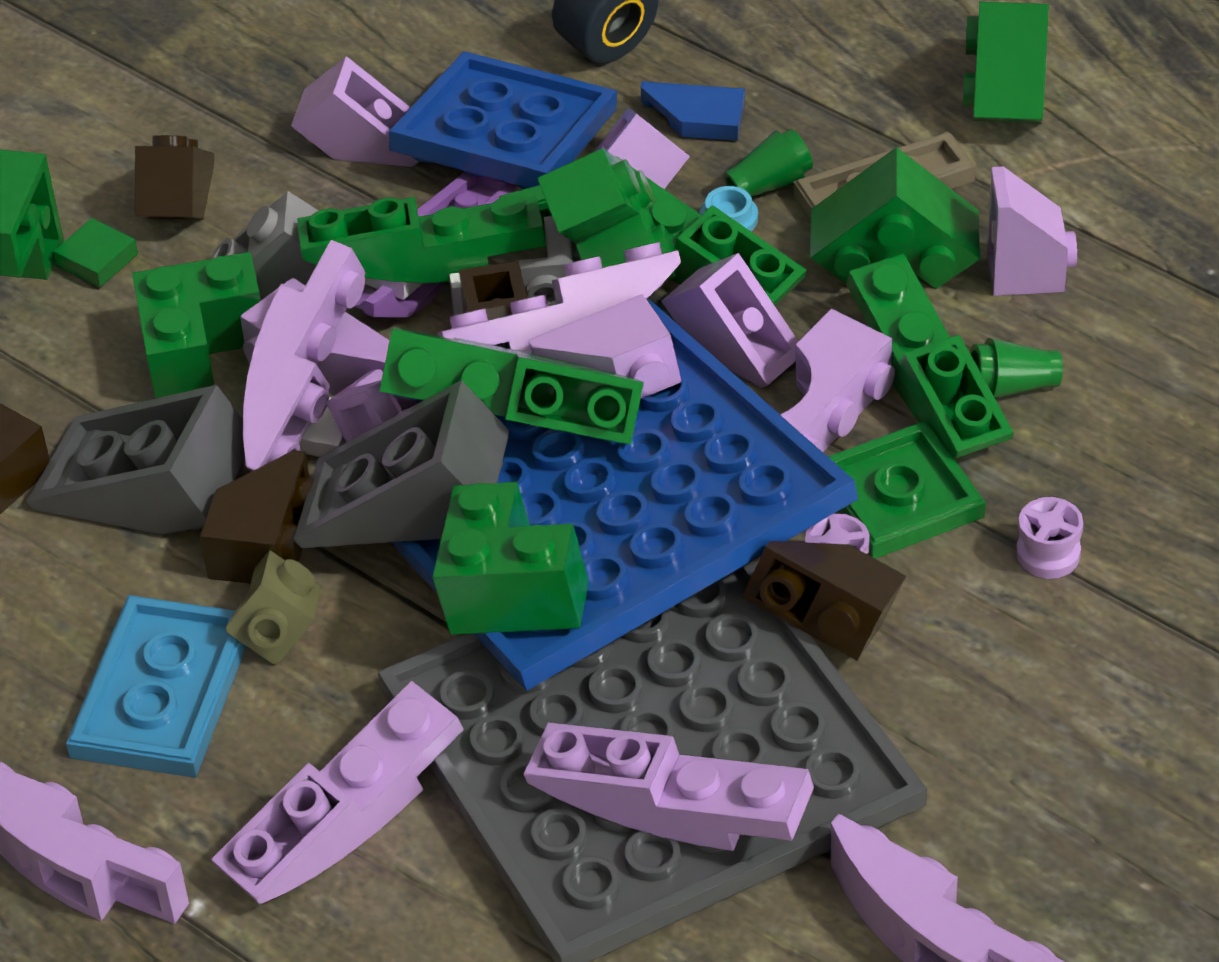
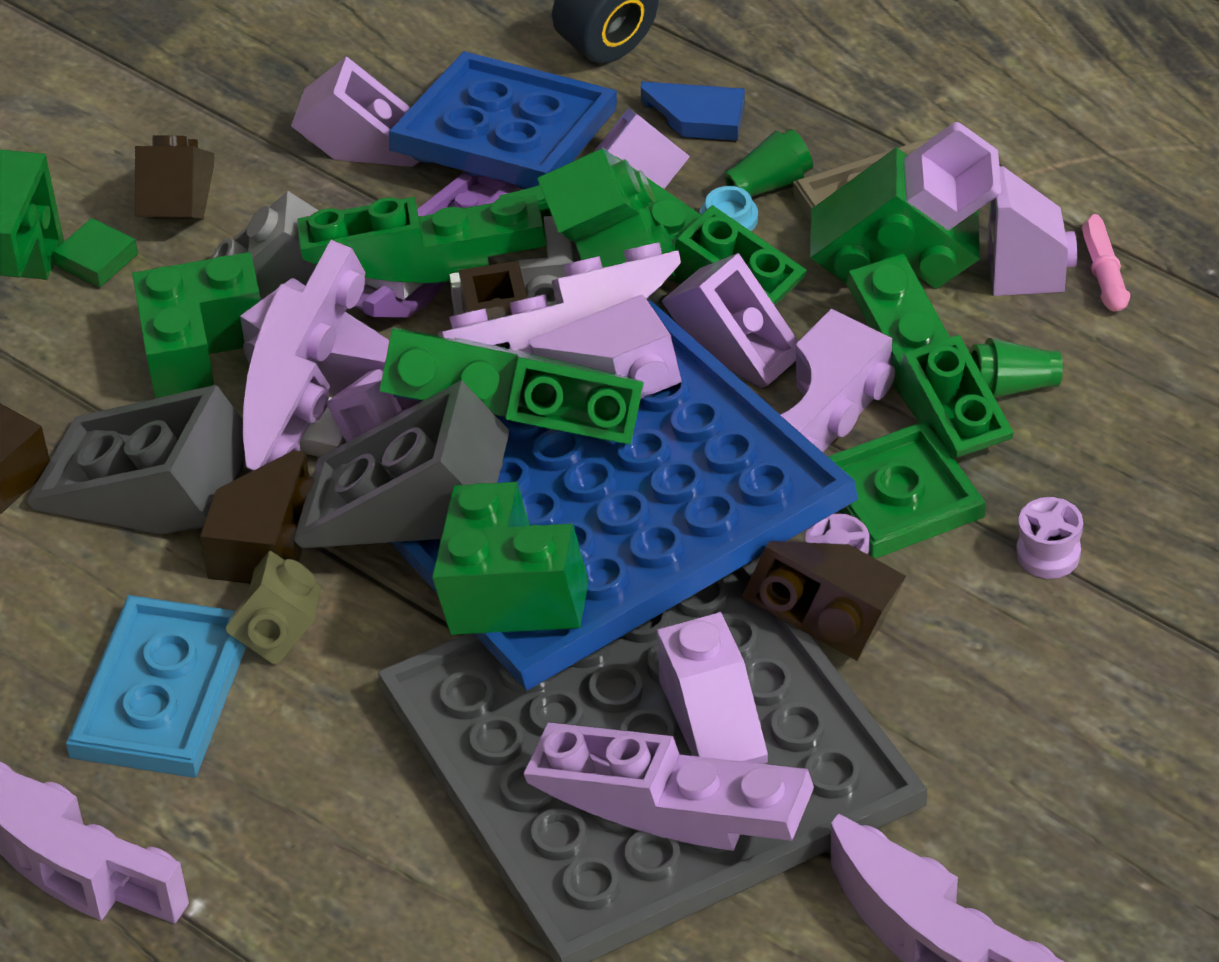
lavender slope [211,681,464,905] -> none
green brick [963,1,1049,124] -> none
none -> lavender slope [657,612,768,764]
none -> lavender panel [904,122,1001,231]
none -> bright pink piece [1082,214,1131,312]

